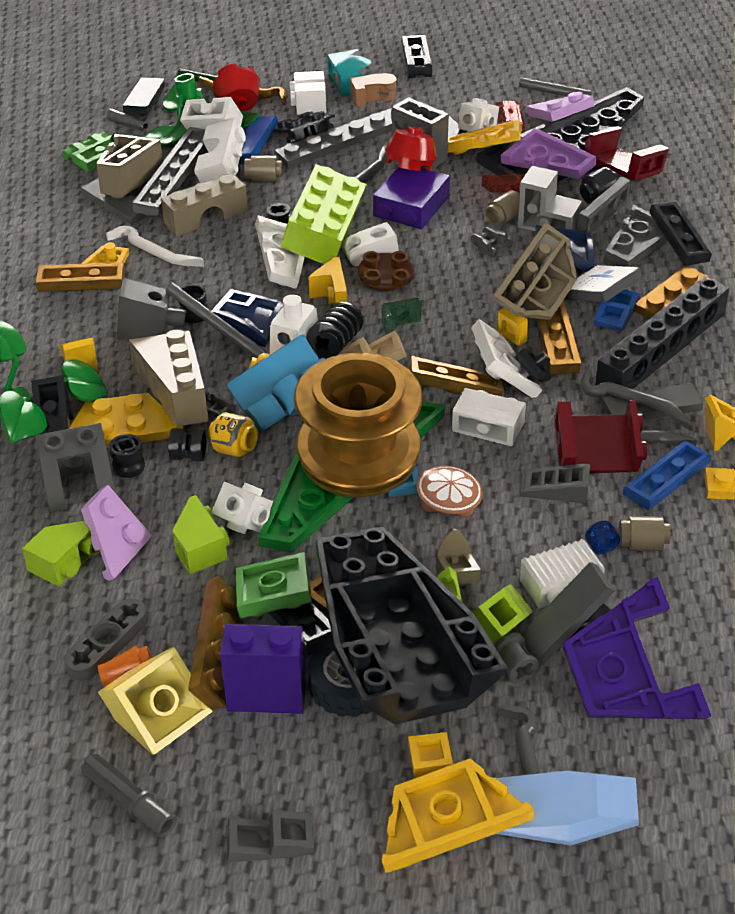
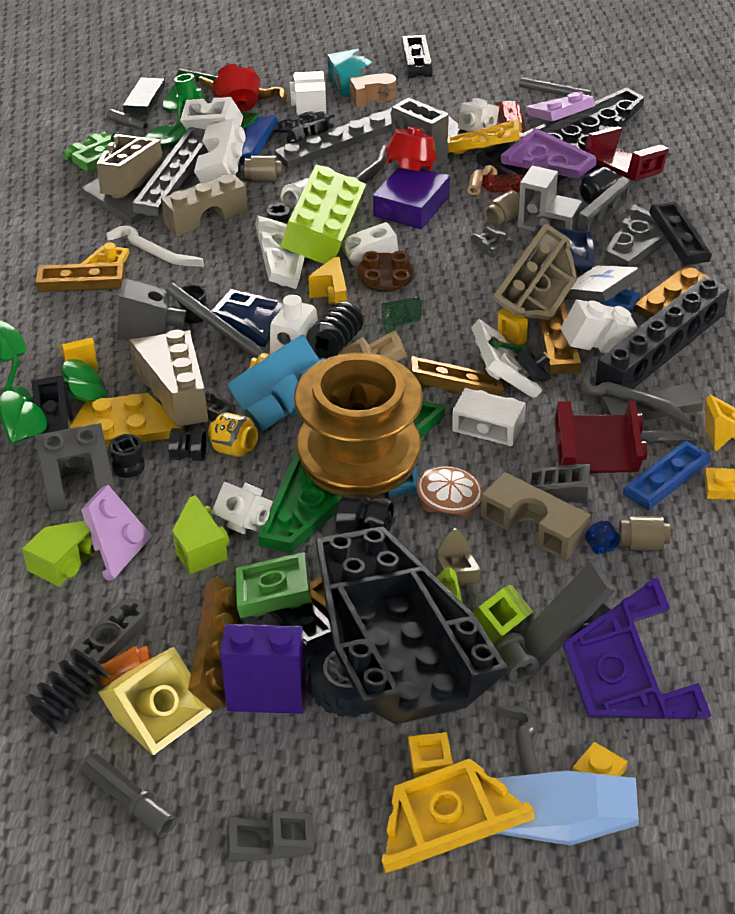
white brick [520,539,605,609] -> none
none -> black piece [25,648,111,734]
none -> white cone [281,178,309,209]
none -> black wheel [336,491,394,534]
none -> tan arm [467,165,497,195]
none -> dark tan arch [481,472,591,561]
none -> dark green hinge [488,336,528,354]
none -> white brick [560,299,638,353]
none -> yellow plate [572,742,628,776]

